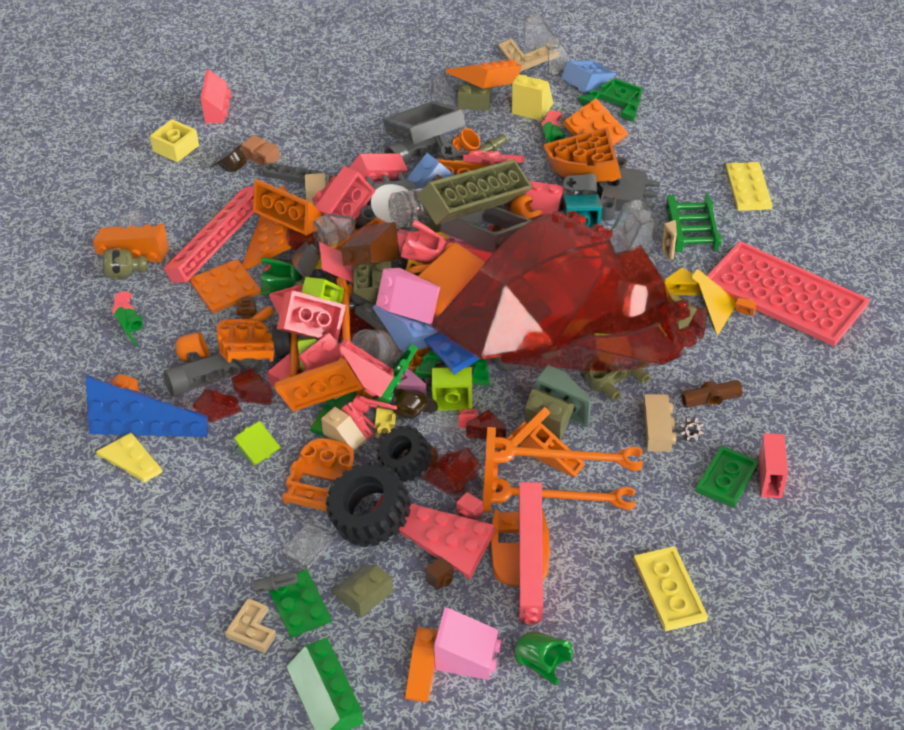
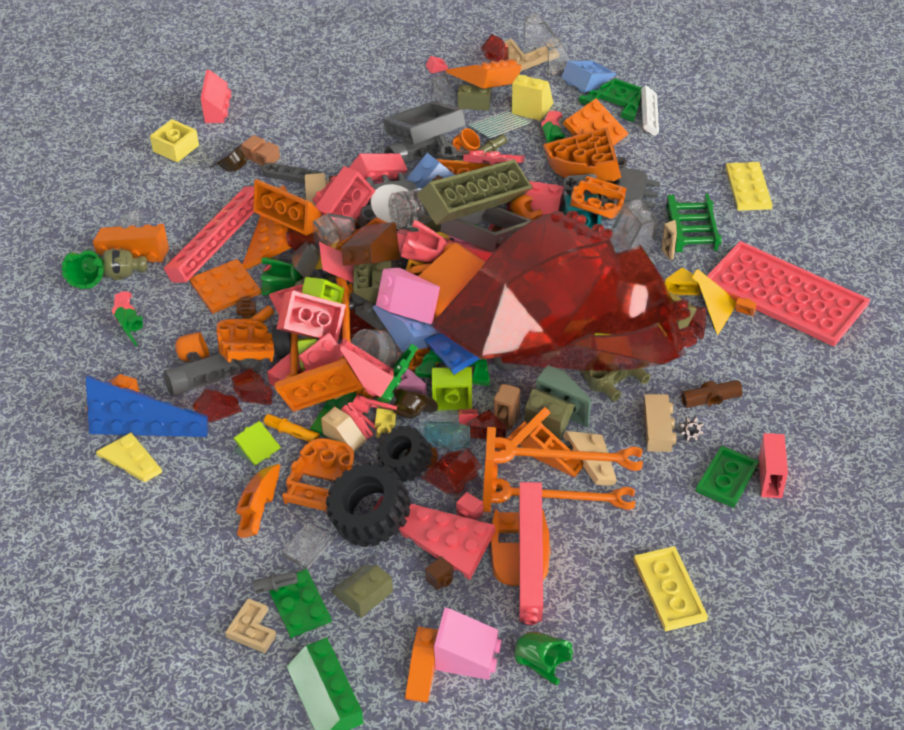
none -> green hair [61,250,104,289]
none -> orange slope [236,464,281,538]
none -> light orange axle [263,414,320,442]
none -> clear light blue slope [425,422,470,451]
none -> coral slope [426,56,448,73]
none -> sticker [469,111,530,138]
none -> clear red slope [481,34,509,62]
none -> medium nougat brick [494,384,520,430]
none -> tan wing [563,431,617,486]
none -> orange slope [570,176,627,219]
none -> white plate [641,85,659,135]

